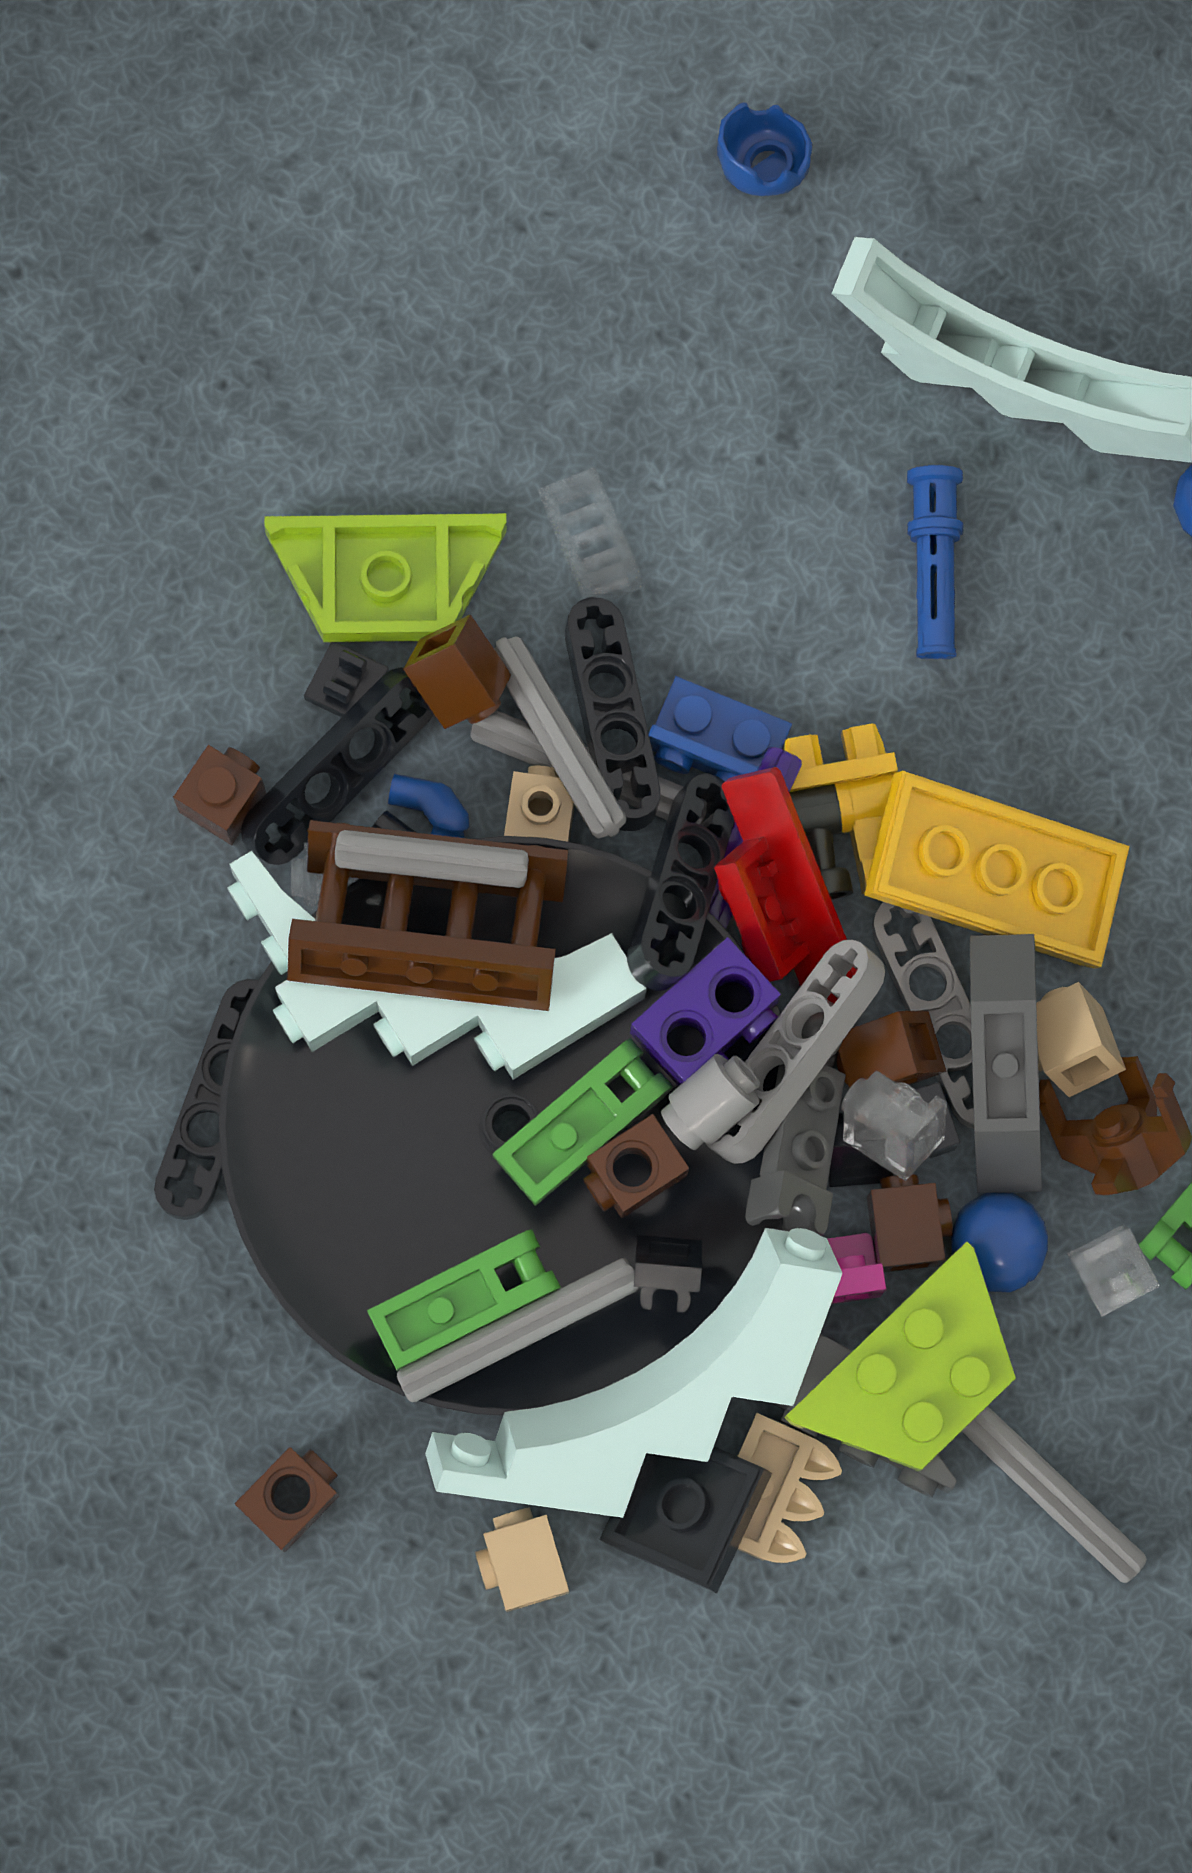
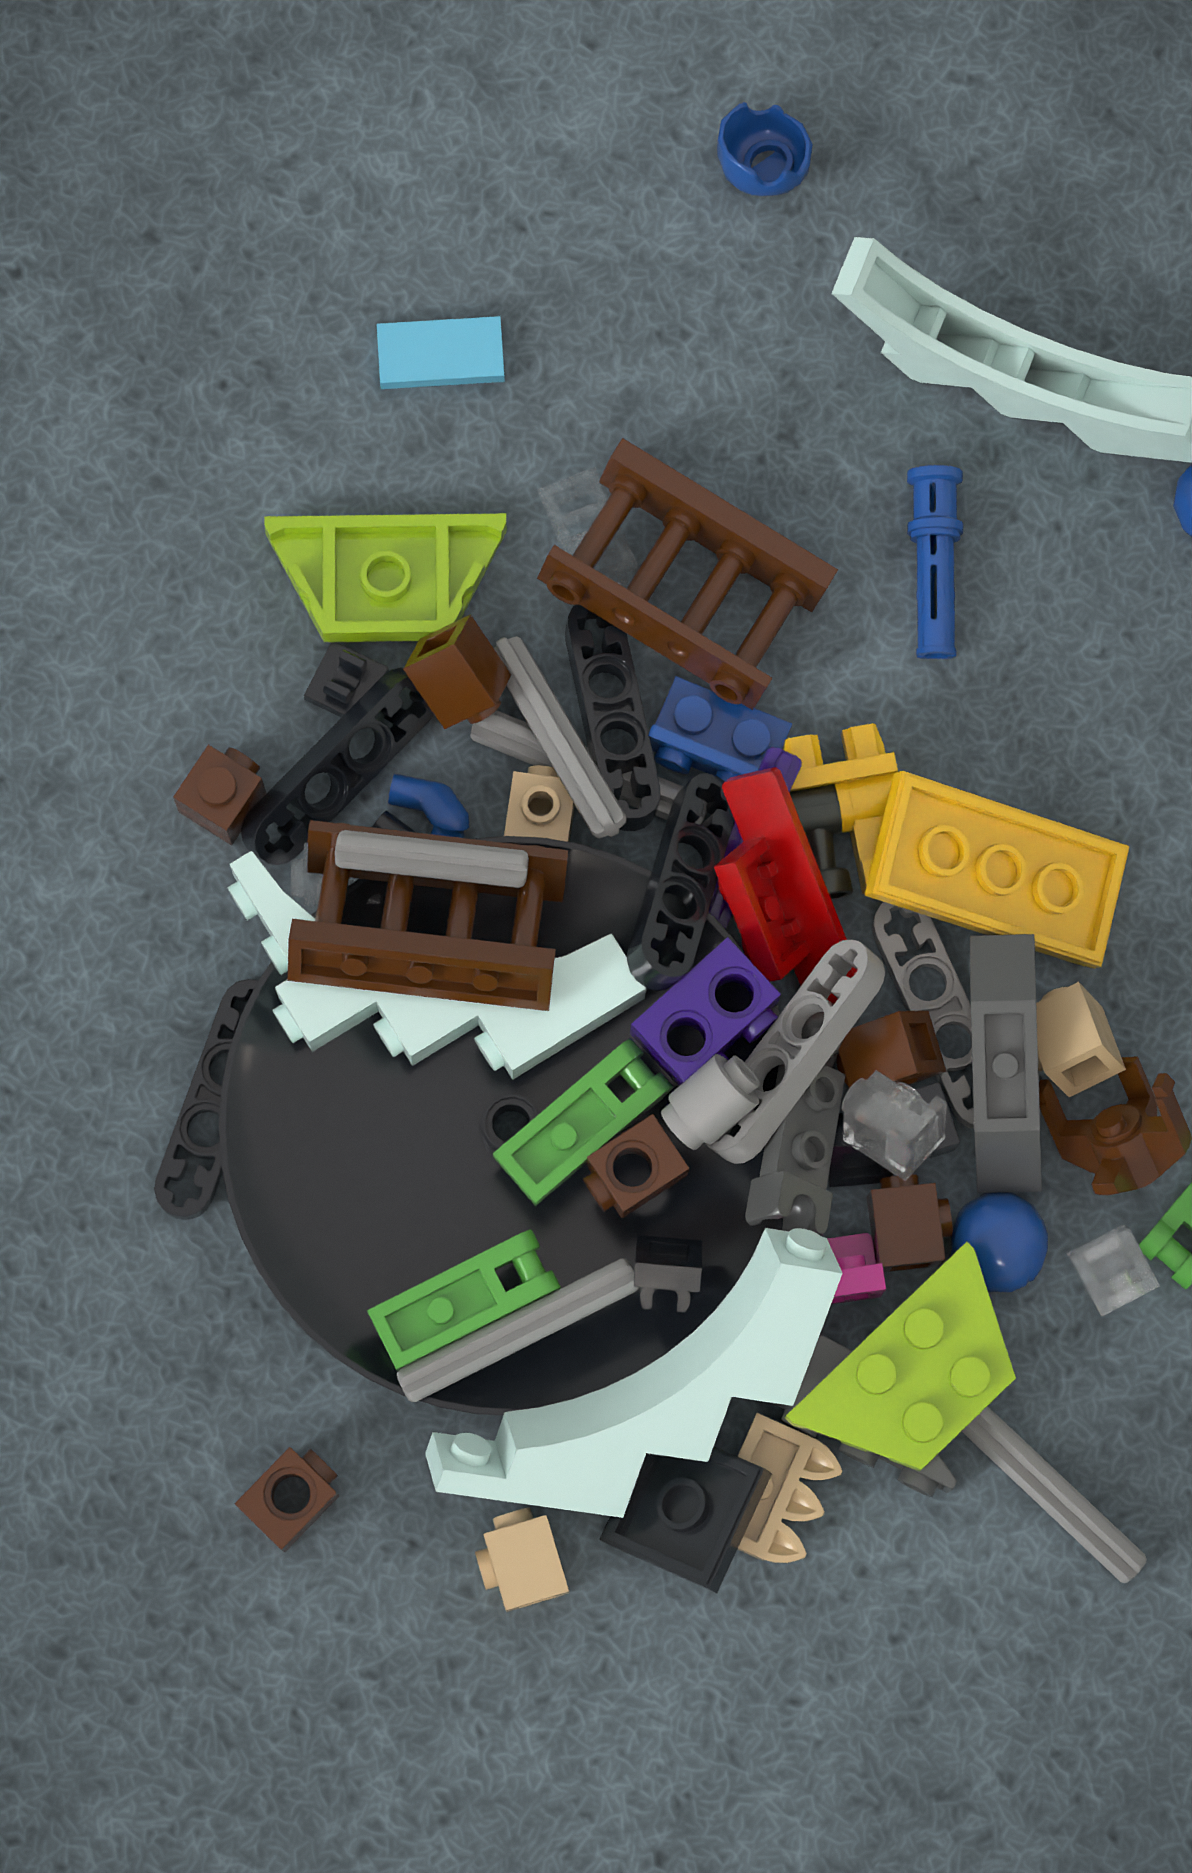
none -> medium azure tile [377,316,505,389]
none -> reddish brown fence [537,438,838,710]

